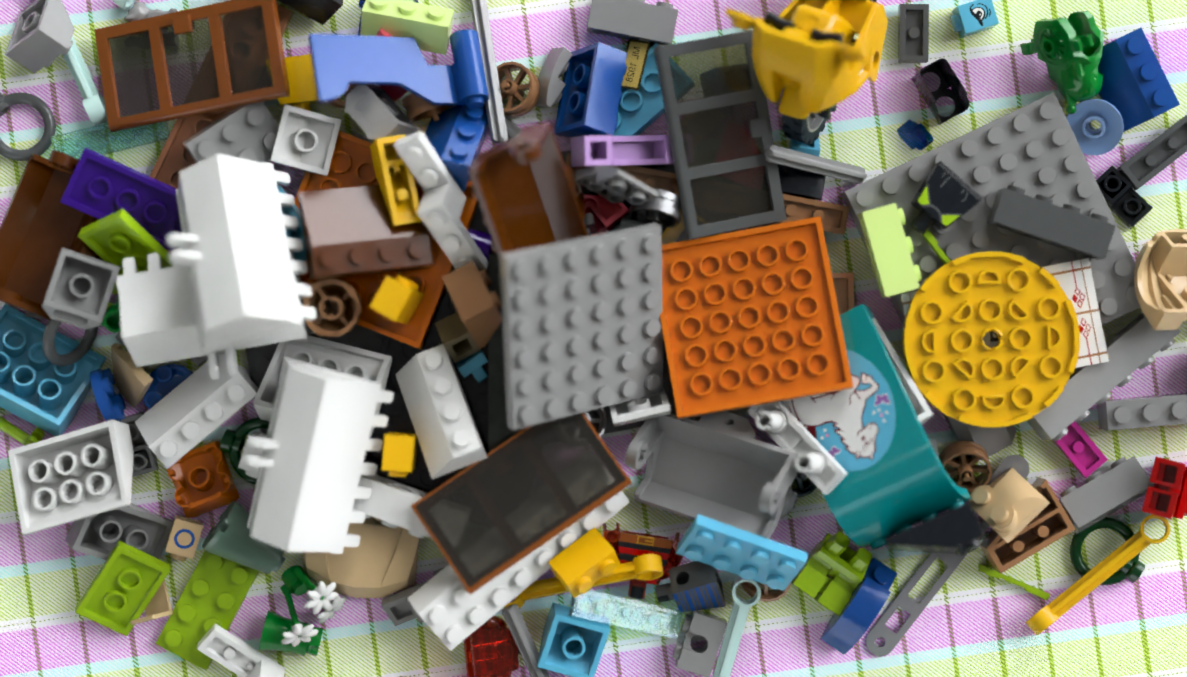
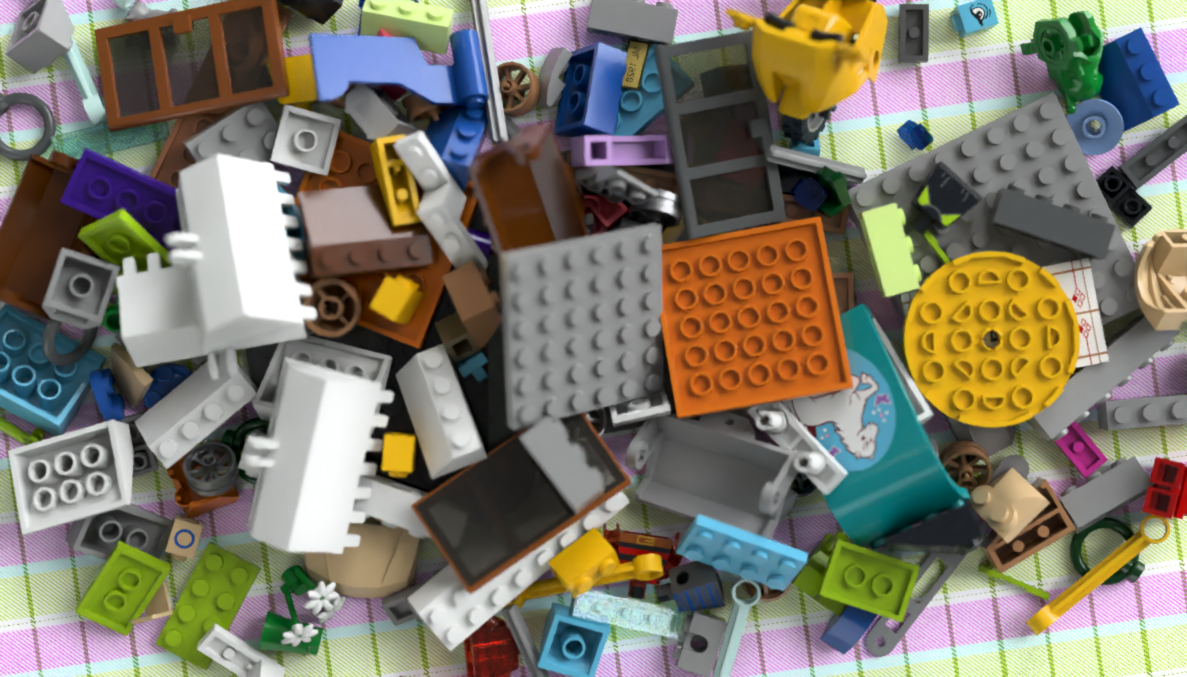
sand green cone [202,501,285,574] -> none
black piece [911,58,970,125] -> none
none -> flat silver wheel [183,442,239,496]
none -> light grey brick [520,415,605,515]
none -> clear blue piece [790,177,829,211]
none -> dark green bracket [812,166,852,218]
none -> lime plate [817,538,920,622]

